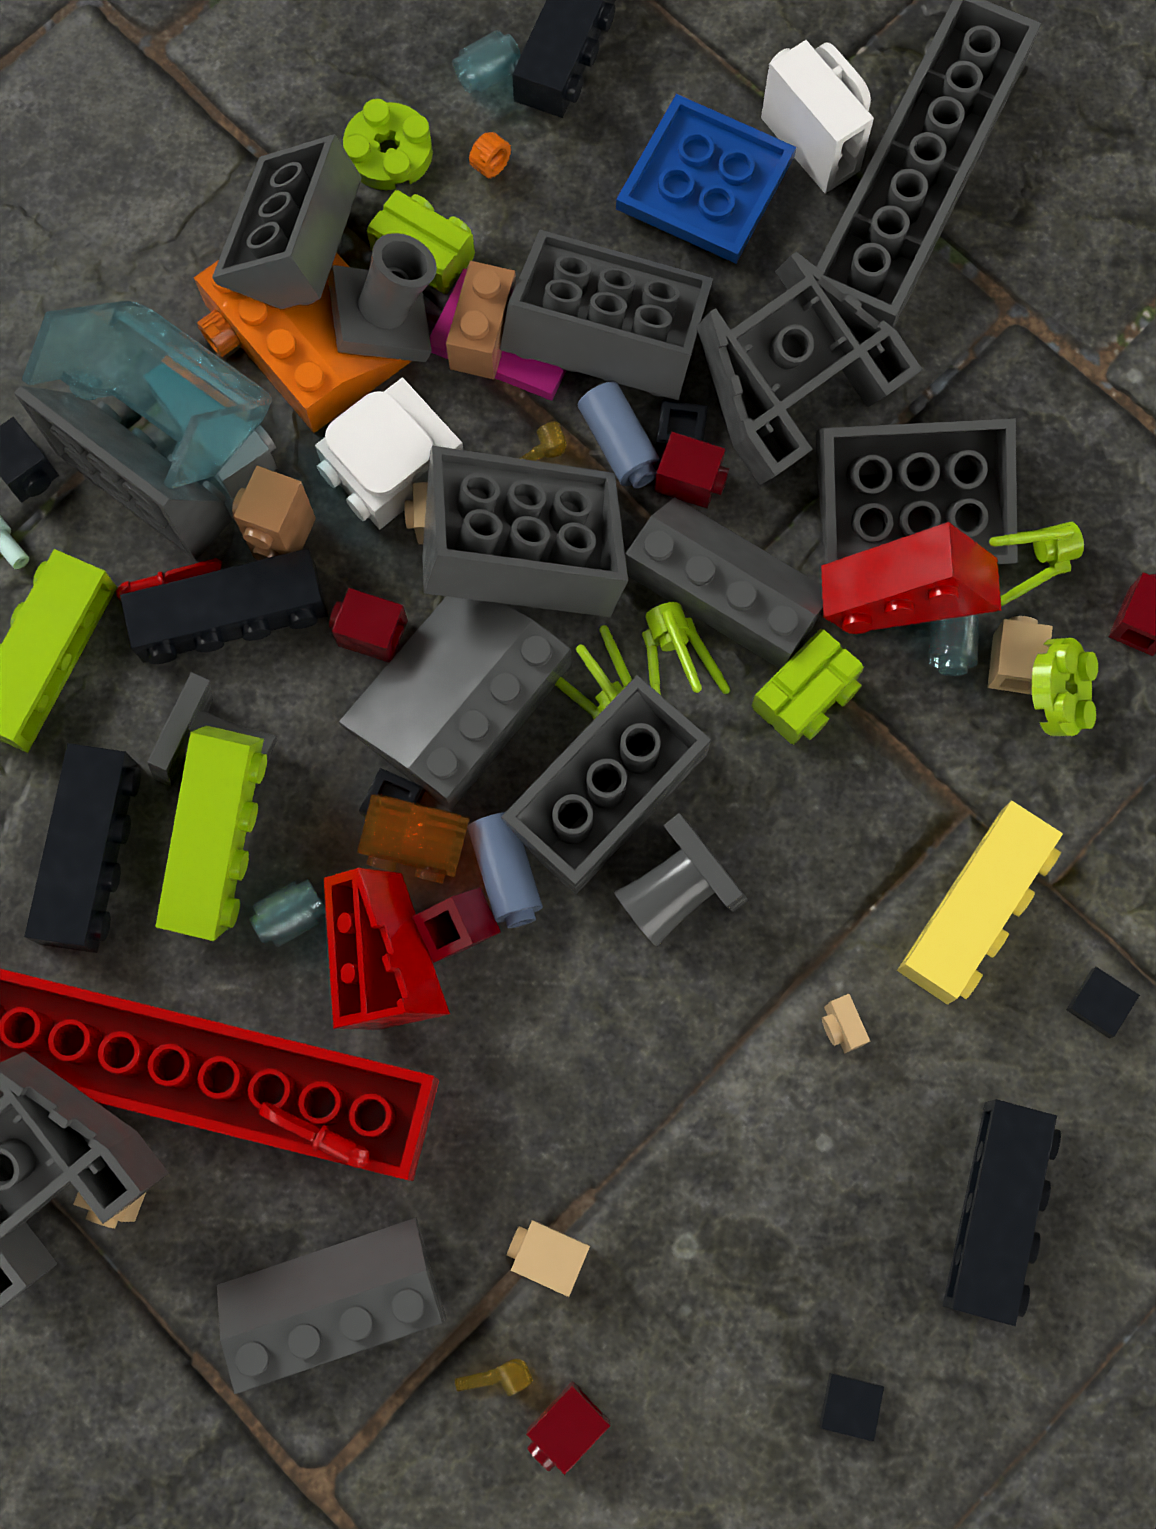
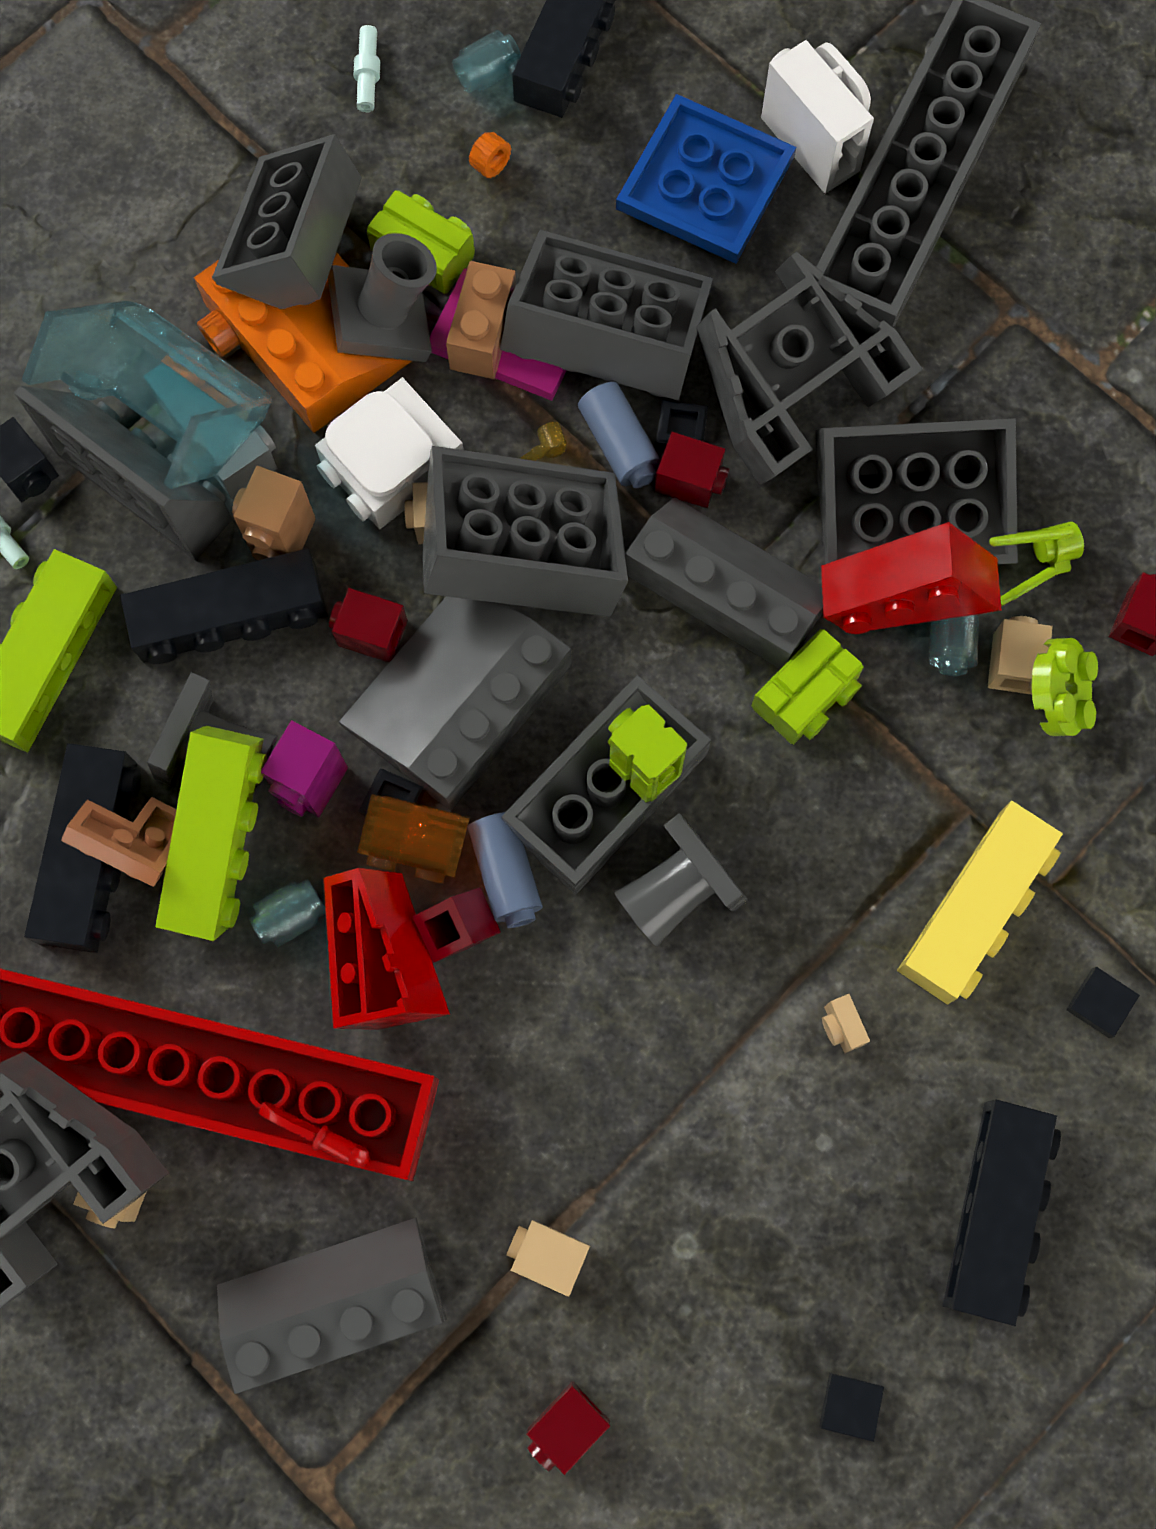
red piece [116,558,222,601] -> none
lime plate [343,99,433,191] -> none
clear yellow hand [455,1358,533,1396] -> none
lime plant [555,625,632,719] -> none
lime plant [642,602,730,695] -> none
none -> nougat plate [61,797,177,887]
none -> magenta brick [260,720,348,817]
none -> light aqua bar [353,25,380,112]
none -> lime brick [607,704,687,803]

